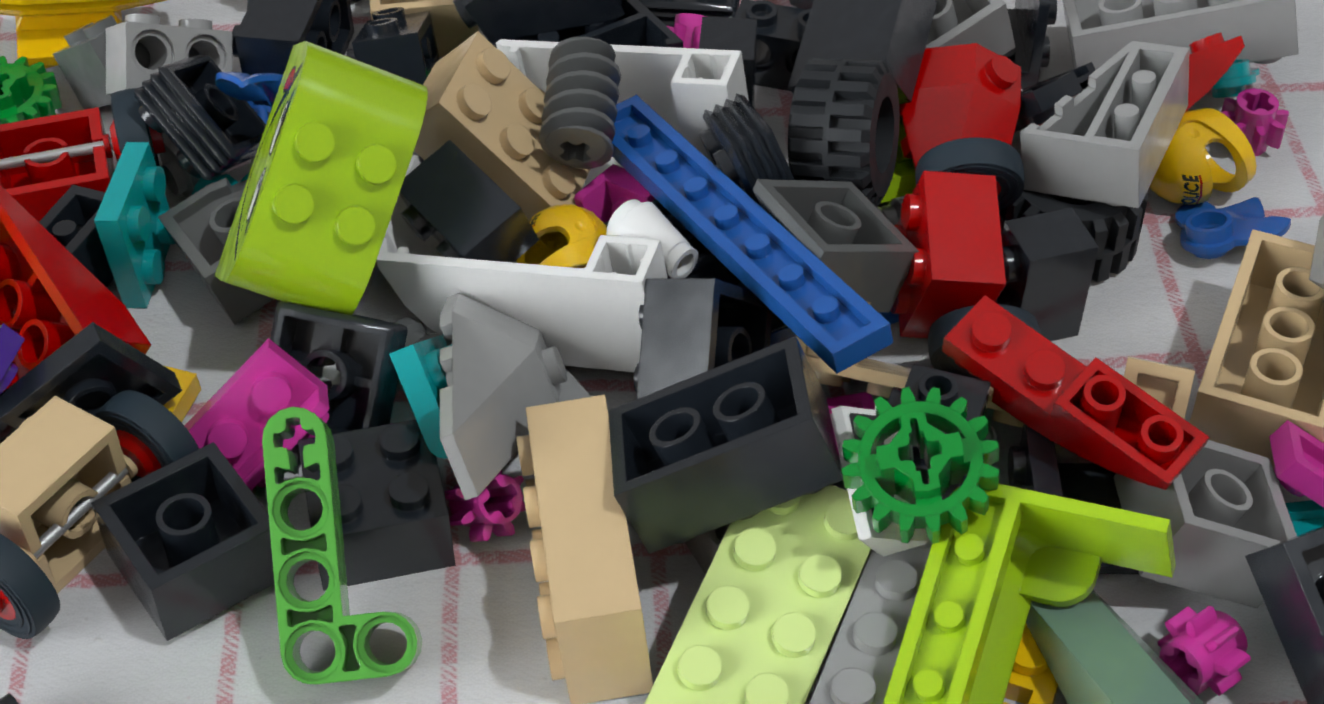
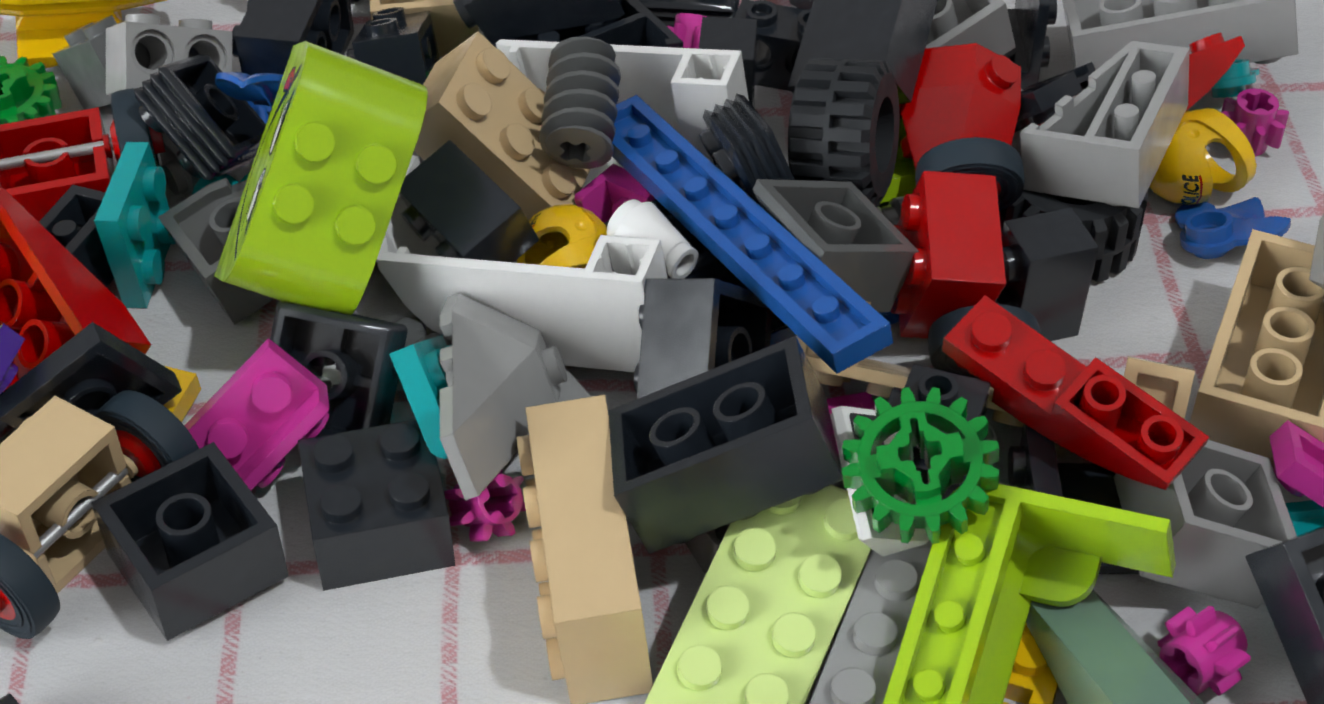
bright green beam [262,407,422,685] -> none

